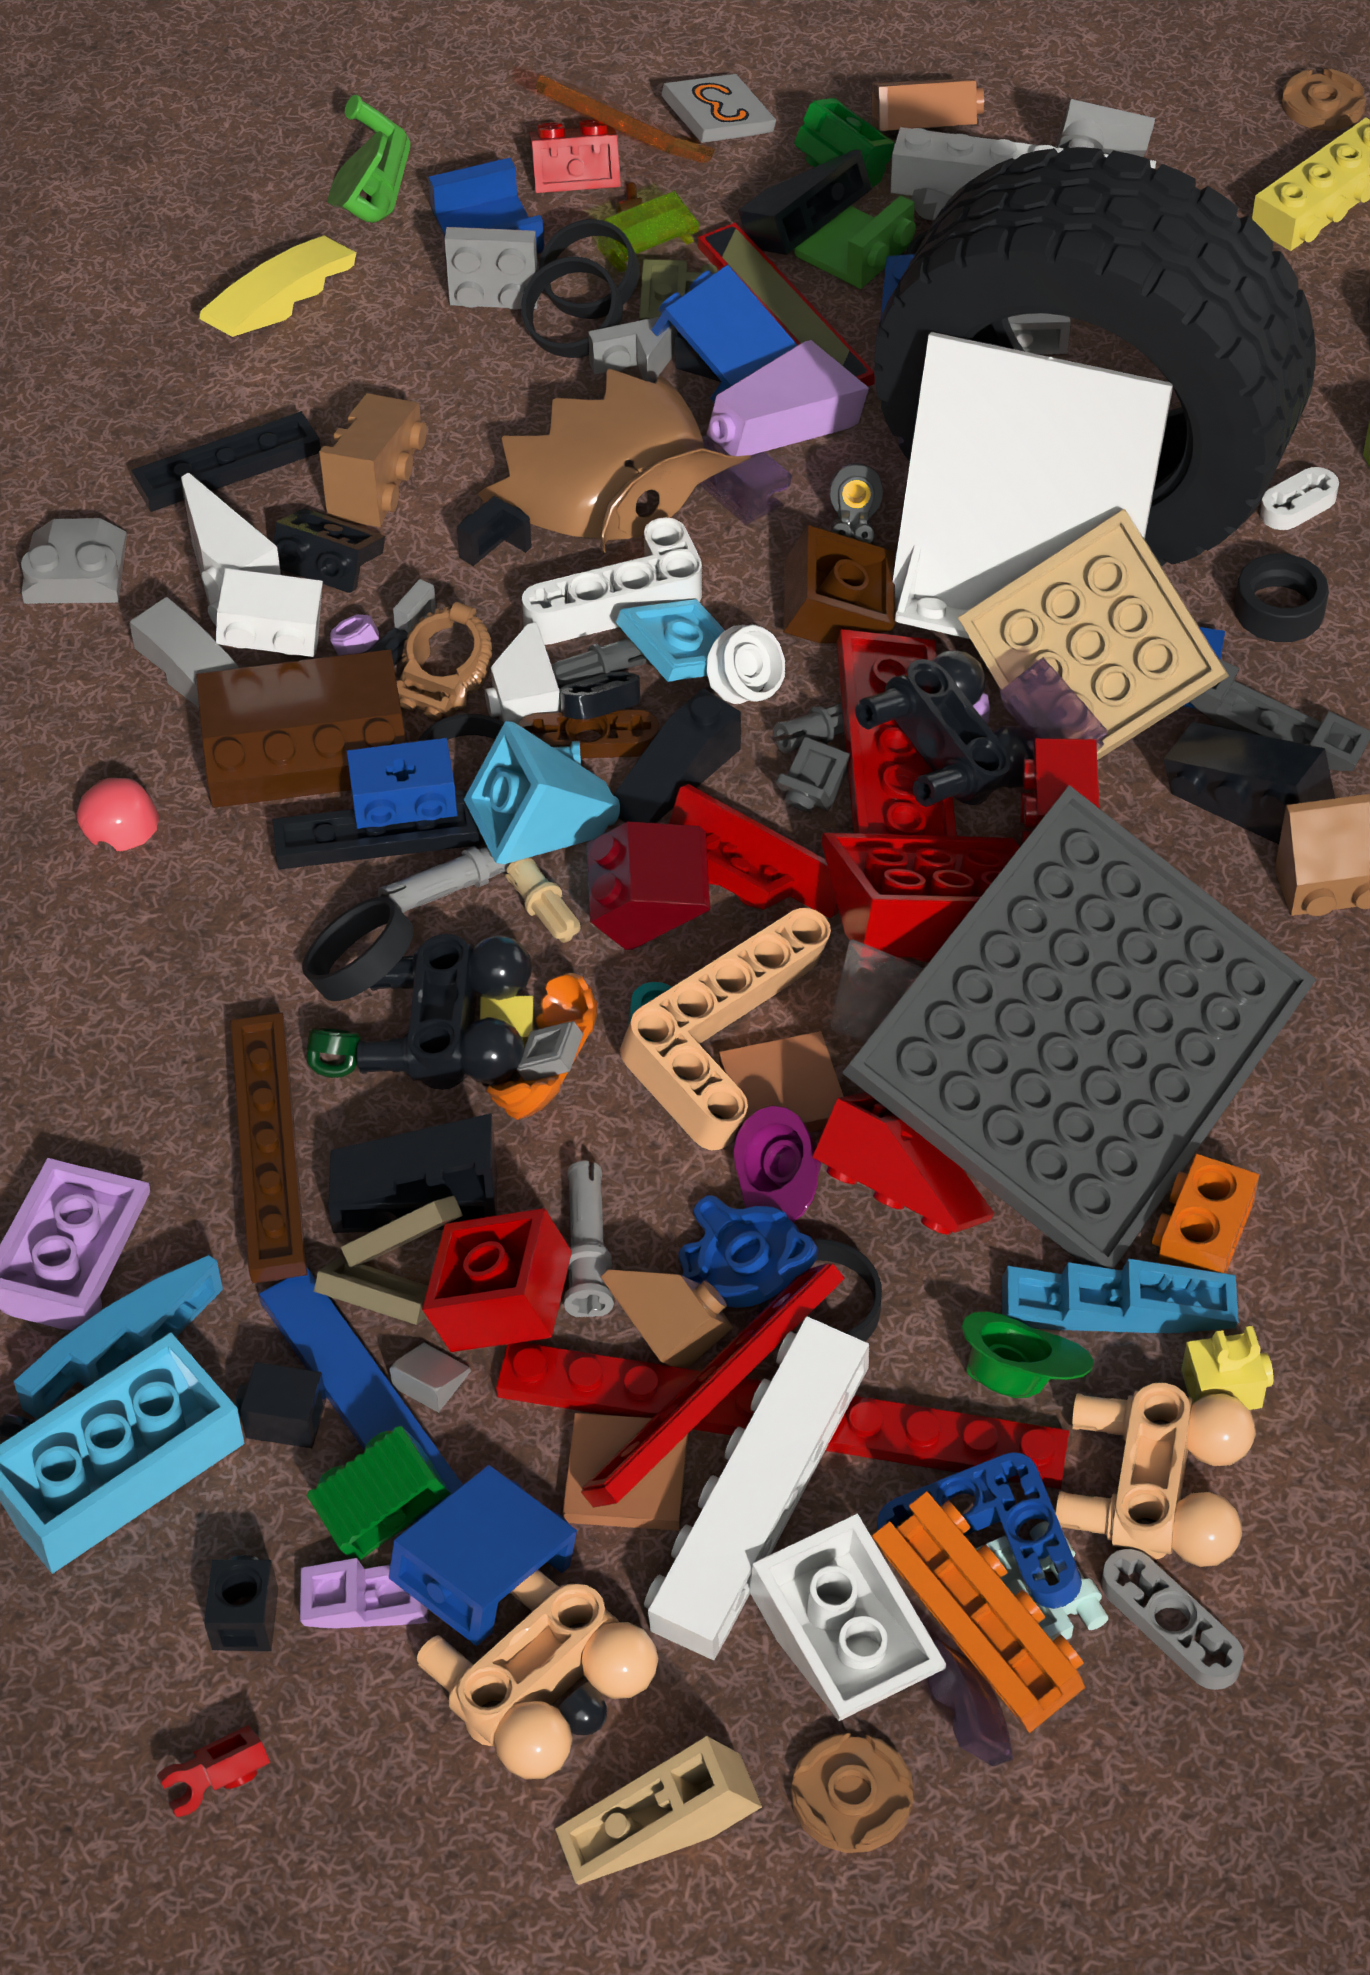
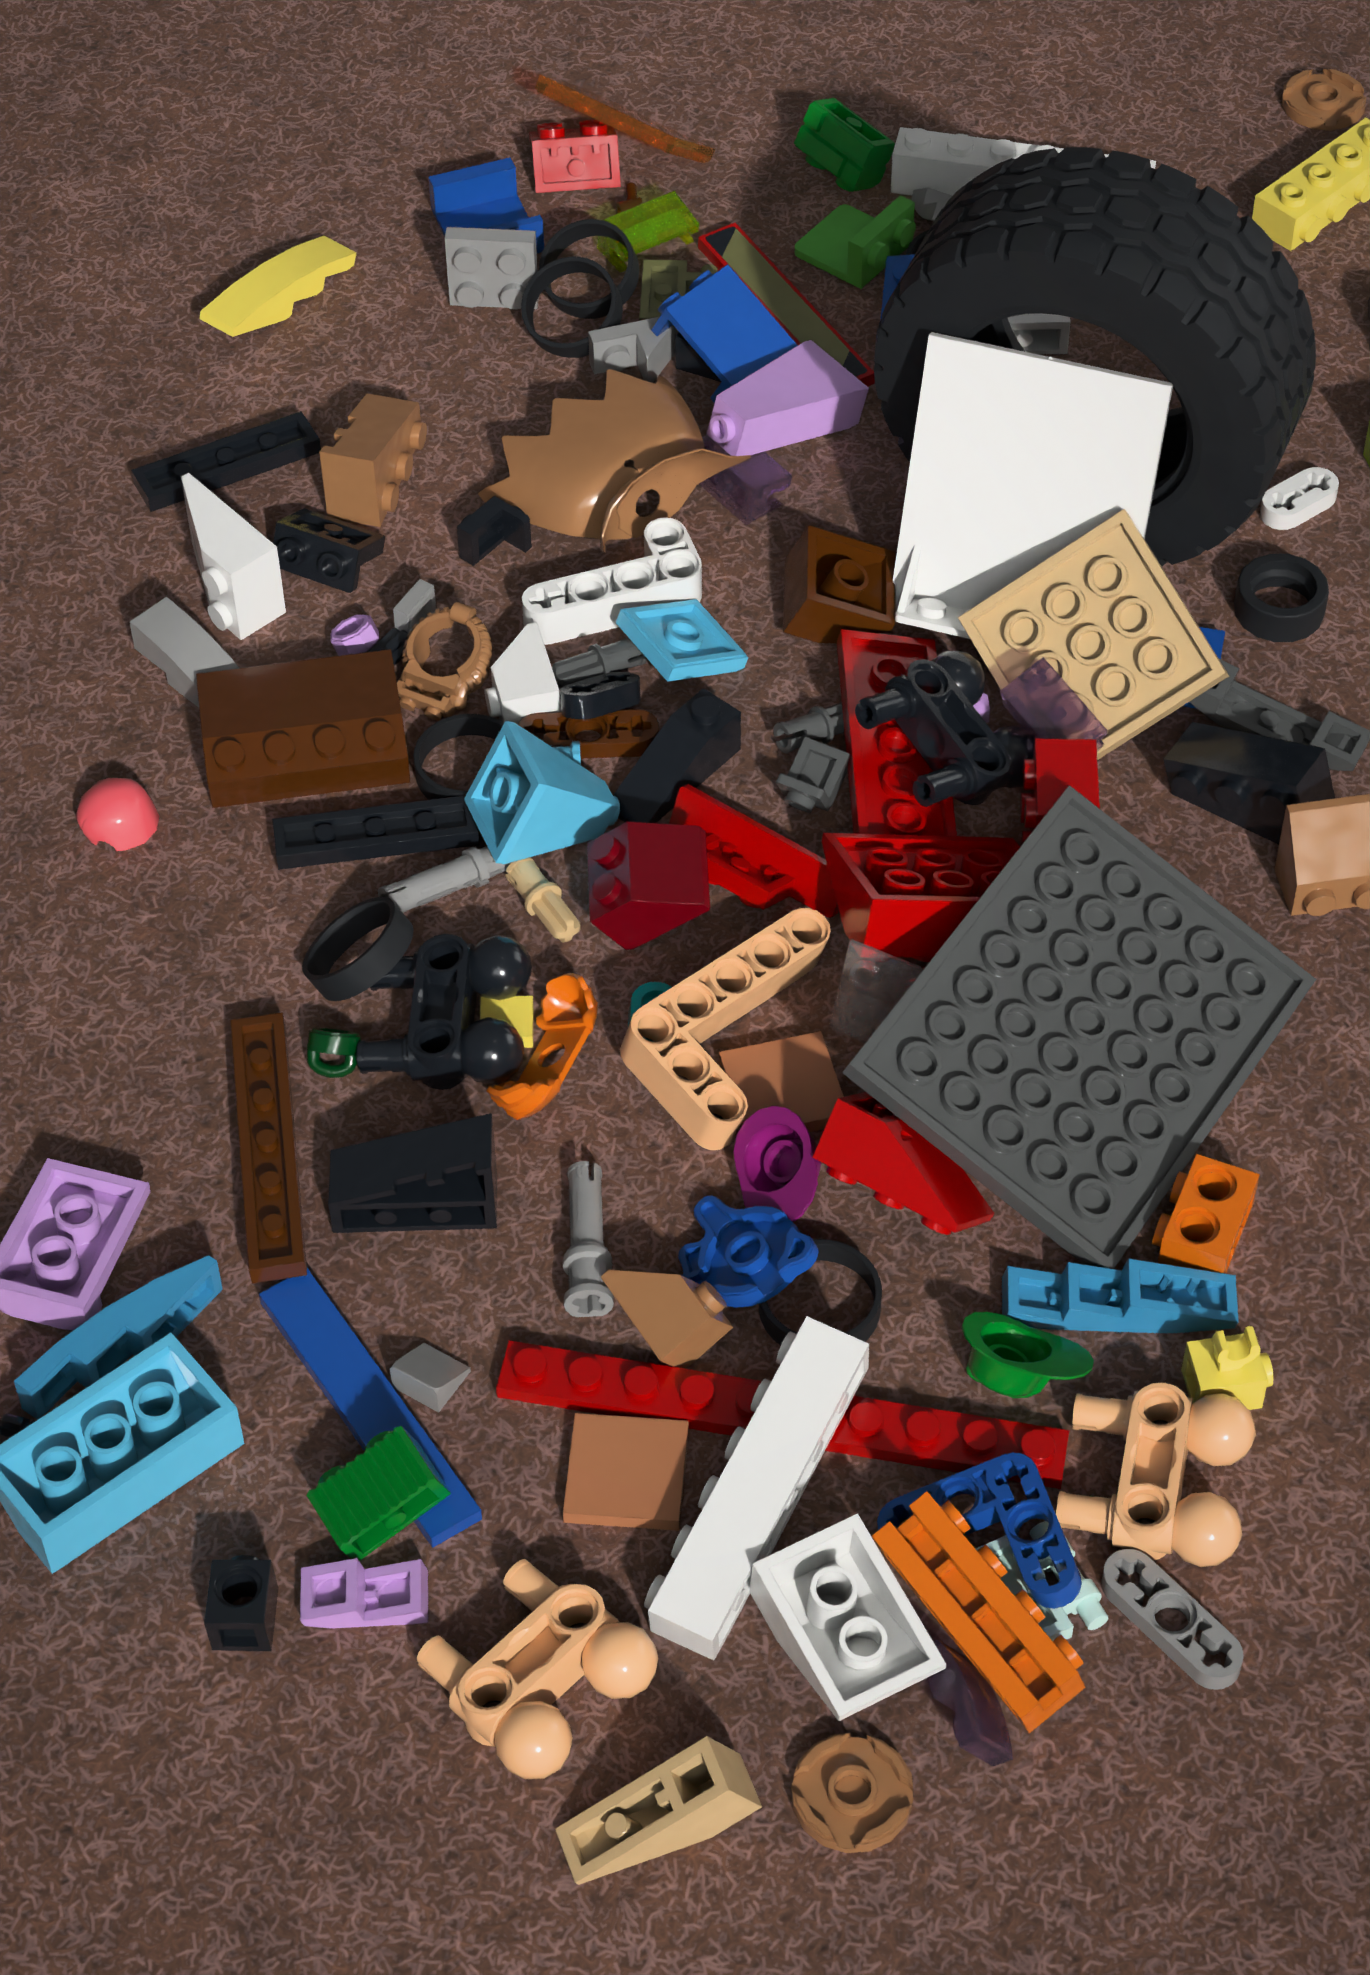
light grey slope [21,518,127,604] -> none
red plate [157,1725,271,1817] -> none
white slope [216,568,323,657] -> none
black brick [235,1362,326,1449] -> none
dark tan tile [314,1257,428,1325] -> none
bright green piece [327,95,410,223] -> none
dark tan tile [341,1196,463,1267] -> none
blue brick [347,738,457,829] -> none
blue panel [389,1465,577,1646] -> none
red brick [422,1208,572,1352] -> none
light grey tile [517,1021,583,1081] -> none
black hinge [558,1682,607,1735] -> none
red tile [581,1263,845,1508] -> none
light grey tile [661,74,776,143] -> none
white piece [707,624,785,704] -> none
black slope [738,150,872,255] -> none
dark grey piece [830,463,883,543] -> none
nougat slope [871,79,984,131] -> none
light grey slope [1055,99,1155,157] -> none

